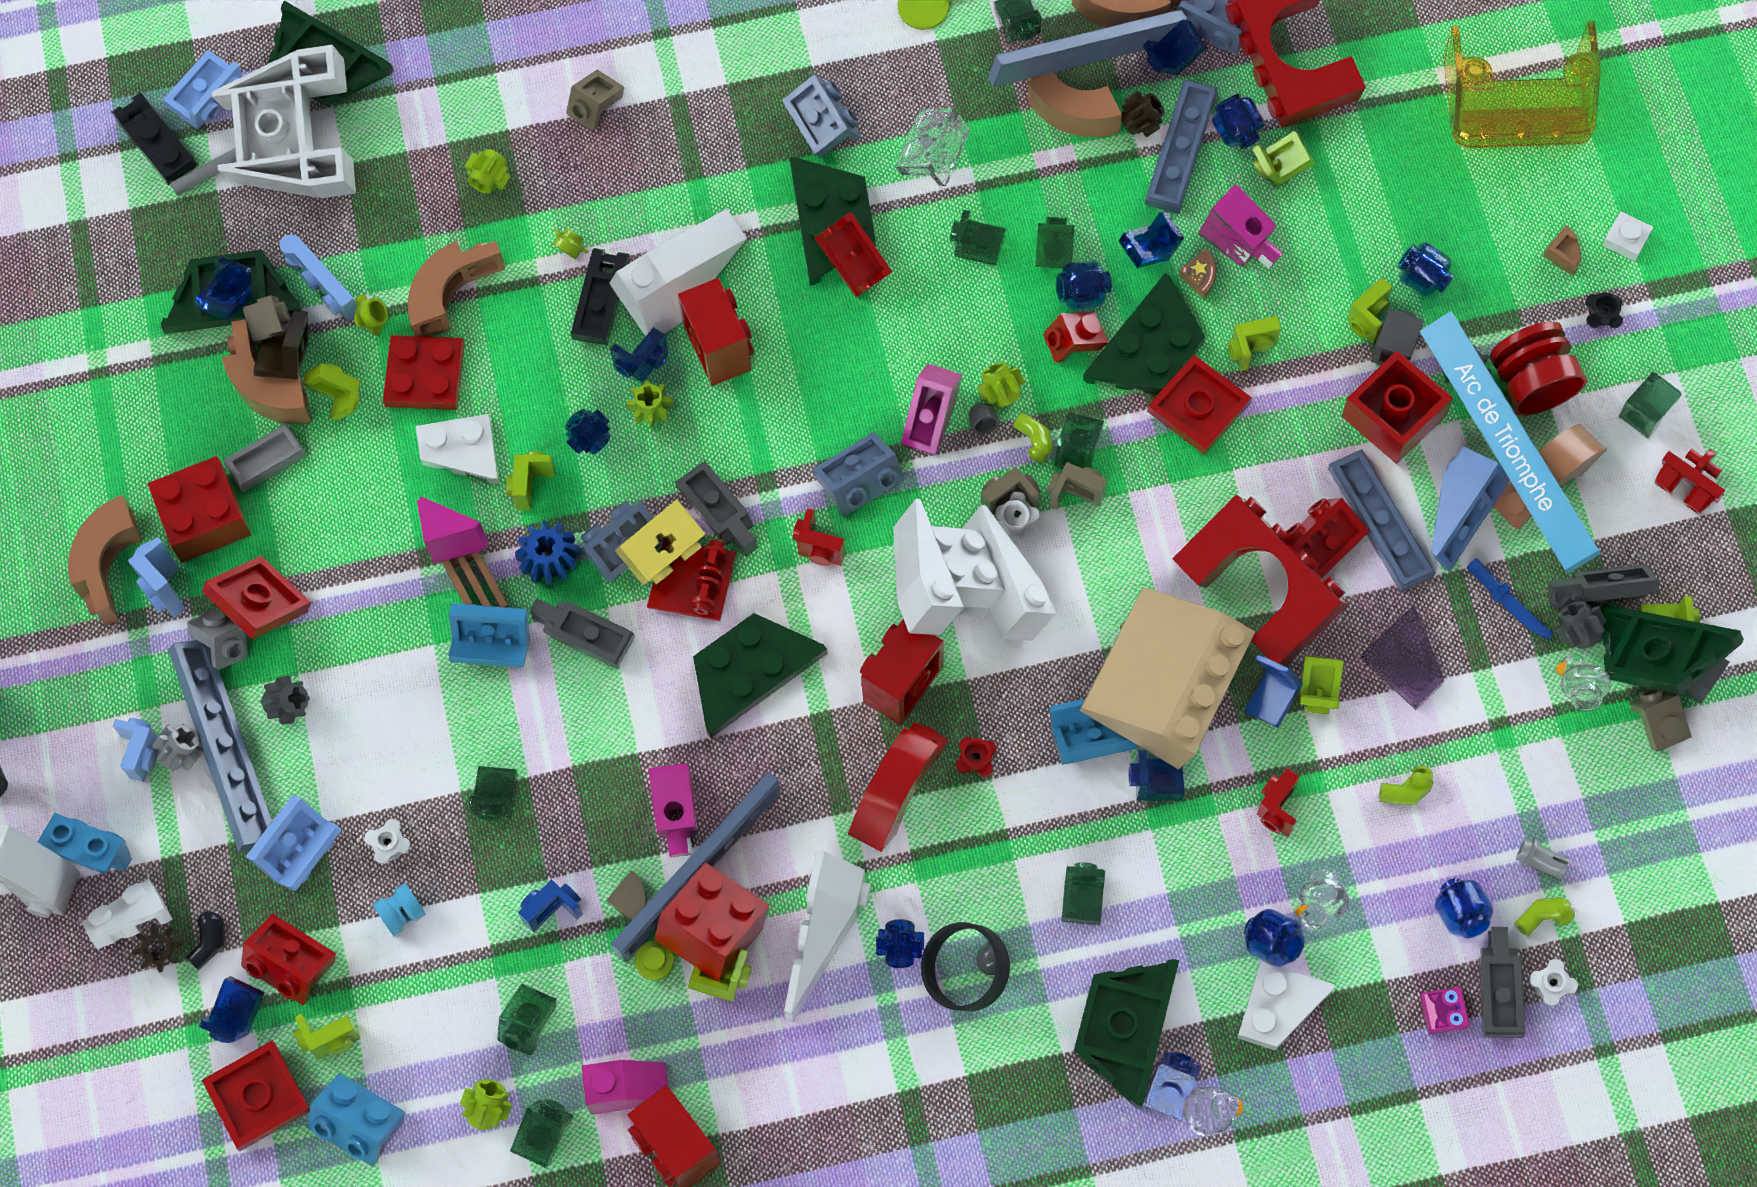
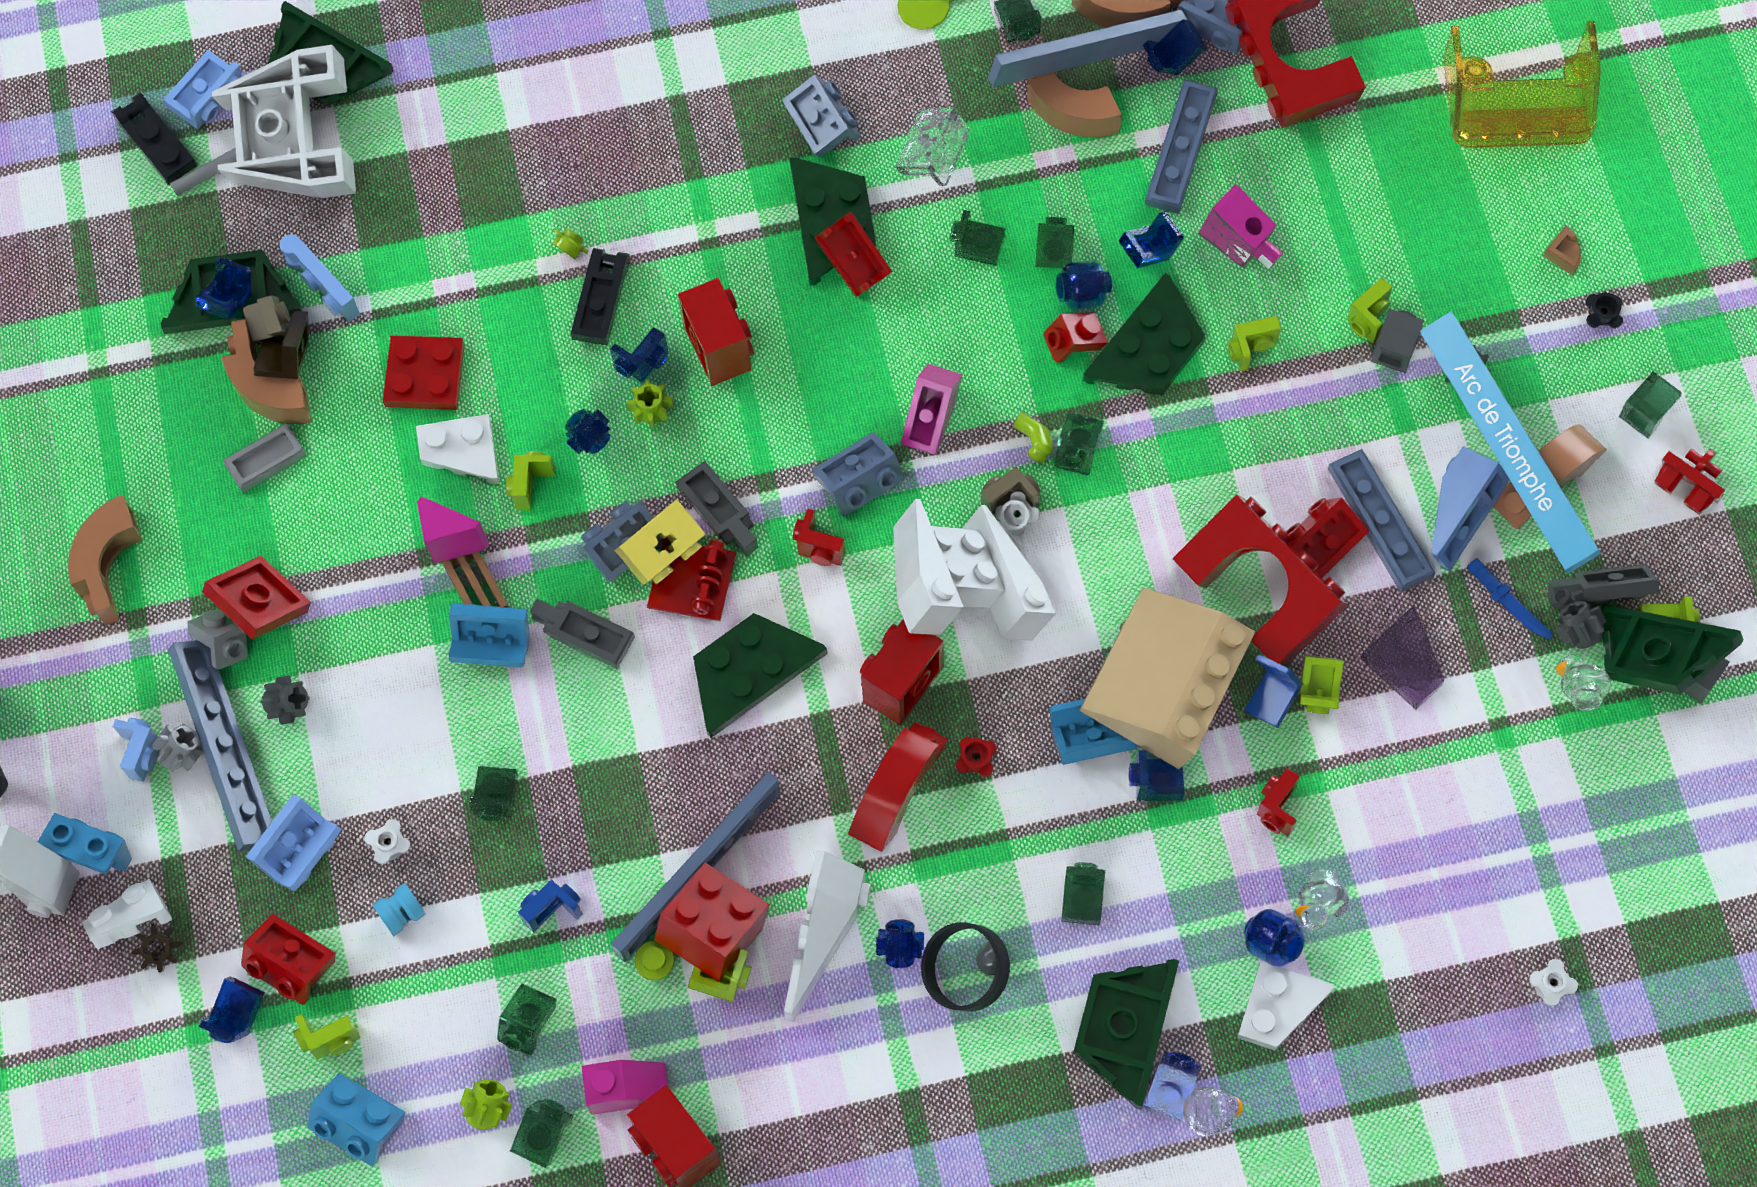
light blue bracket [128,537,186,618] -> none
red brick [147,456,251,563] -> none
black arm [186,911,225,971] -> none
red plate [201,1040,310,1151] -> none
lime bracket [302,363,361,421] -> none
lime plate [354,294,388,335] -> none
nougat arch [408,241,505,337] -> none
lime gear [464,149,510,194] -> none
blue gear [515,520,580,586] -> none
dark tan bracket [566,70,625,130] -> none
dark tan tile [607,870,646,921] -> none
white wedge [609,209,747,343] -> none
dark pink torso [648,763,699,857] -> none
dark grey hinge [968,403,1000,434] -> none
lime gear [977,362,1026,407] -> none
dark tan bracket [1047,462,1108,509] -> none
dark brown gear [1121,91,1165,138] -> none
red plate [1147,355,1252,455] -> none
medium nougat tile [1179,248,1216,300] -> none
clear blue head [1212,94,1265,150] -> none
lime bracket [1252,131,1315,186] -> none
red brick [1341,351,1453,464] -> none
lime arm [1379,766,1434,805] -> none
head [1397,242,1454,296] -> none
tile [1420,987,1470,1035] -> none
clear blue head [1434,878,1494,938] -> none
dark grey hinge [1479,927,1525,1038] -> none
red wheel [1489,321,1588,416] -> none
lime arm [1514,897,1575,936] -> none
light grey pin [1516,838,1570,880] -> none
white plate [1602,211,1653,261] -> none
dark tan bracket [1629,689,1692,752] -> none

